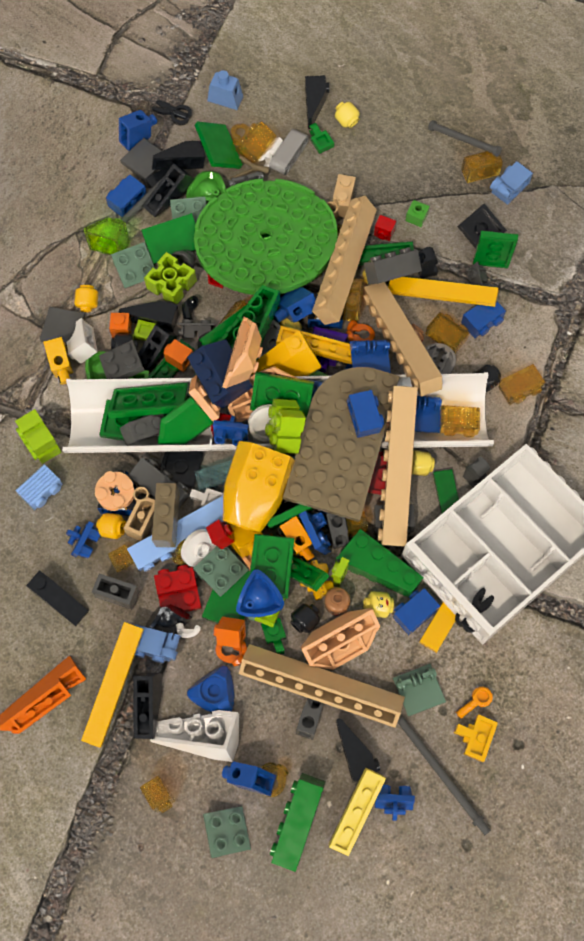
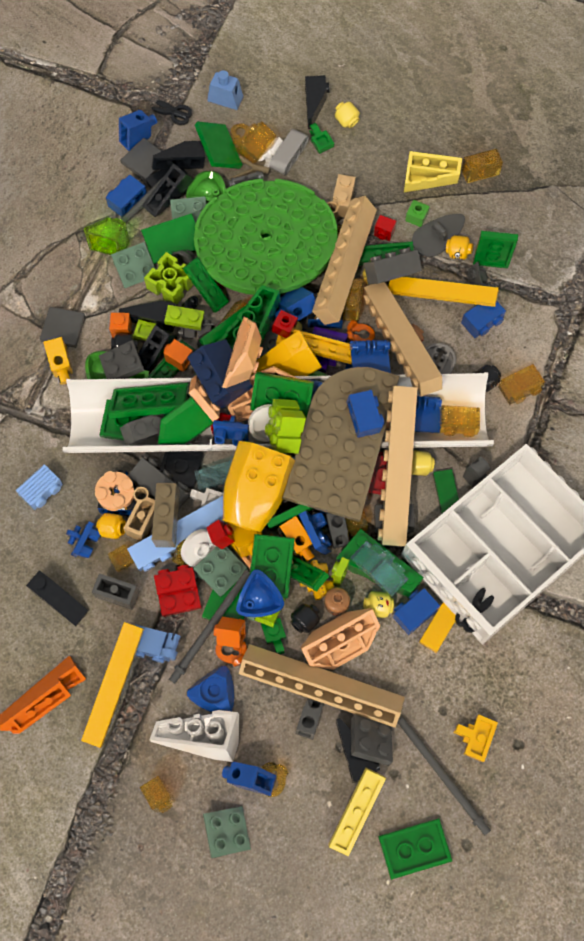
lime brick [15,409,62,464] -> none
white arch [67,318,98,364] -> none
yellow head [74,285,98,313] -> none
black slope [133,672,162,739] -> none
black hat [145,604,200,638] -> none
green wedge [270,773,326,872] -> none
blue hips [375,785,415,821] -> none
sand green hinge [393,664,446,717] -> none
black leg [418,247,438,279] -> none
clear yellow brick [425,312,470,354] -> none
dark grey bar [428,120,502,157] -> none
light orange plate [456,686,493,719] -> none
black hinge [457,204,507,249] -> none
medium blue hinge [490,161,533,205] -> none
none -> lime plate [164,305,205,331]
none -> dark grey bar [169,569,250,684]
none -> green tile [182,257,229,313]
none -> red plate [272,310,298,338]
none -> clear light blue brick [350,541,408,597]
none -> dark grey plate [351,715,393,766]
none -> green tile [378,818,452,880]
none -> light yellow wedge [404,151,462,193]
none -> dark grey shield [412,214,465,257]
none -> yellow head [446,235,473,260]

